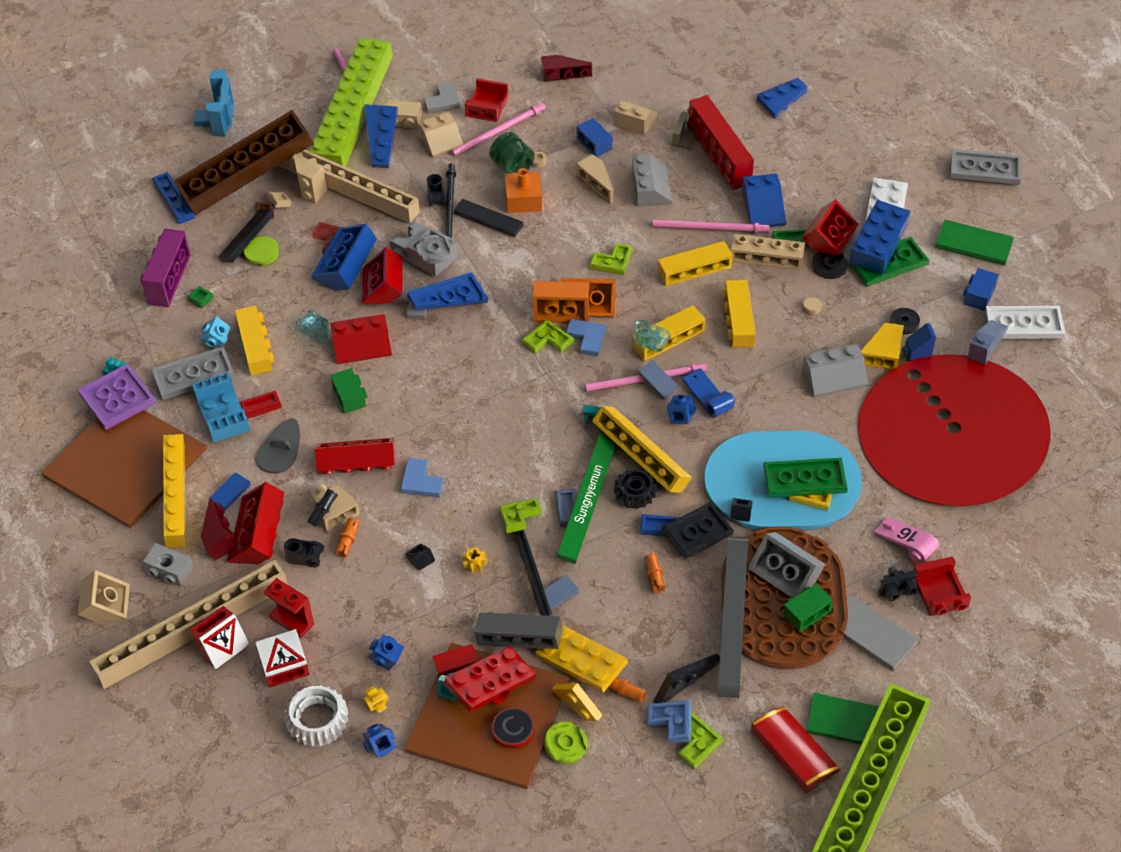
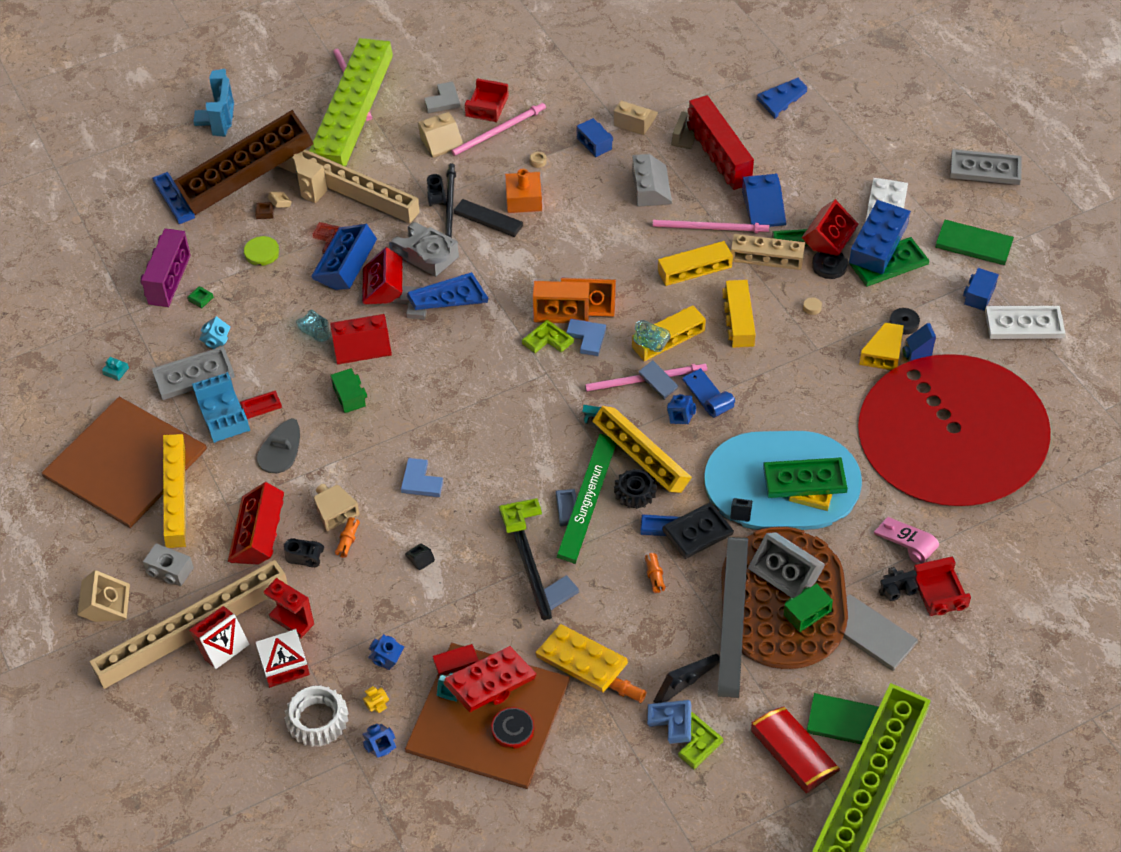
medium lavender plate [78,364,156,430] -> none
dark red slope [201,498,236,561] -> none
blue tile [209,472,251,511] -> none
black tile [218,209,274,263] -> none
yellow brick [235,305,275,376] -> none
black axle [307,489,338,527] -> none
red slope [315,437,396,474] -> none
blue wing [364,104,398,168] -> none
tan brick [386,100,422,129] -> none
yellow gear [462,547,487,573] -> none
dark grey brick [474,612,563,649] -> none
clear green wheel [489,132,535,174] -> none
dark red slope [541,55,592,82] -> none
lime tile [544,722,588,764] -> none
yellow wing [551,683,602,721] -> none
tan slope [577,154,613,204] -> none
lime tile [590,243,633,275] -> none
light grey slope [802,344,868,397] -> none
sand blue slope [968,320,1009,364] -> none

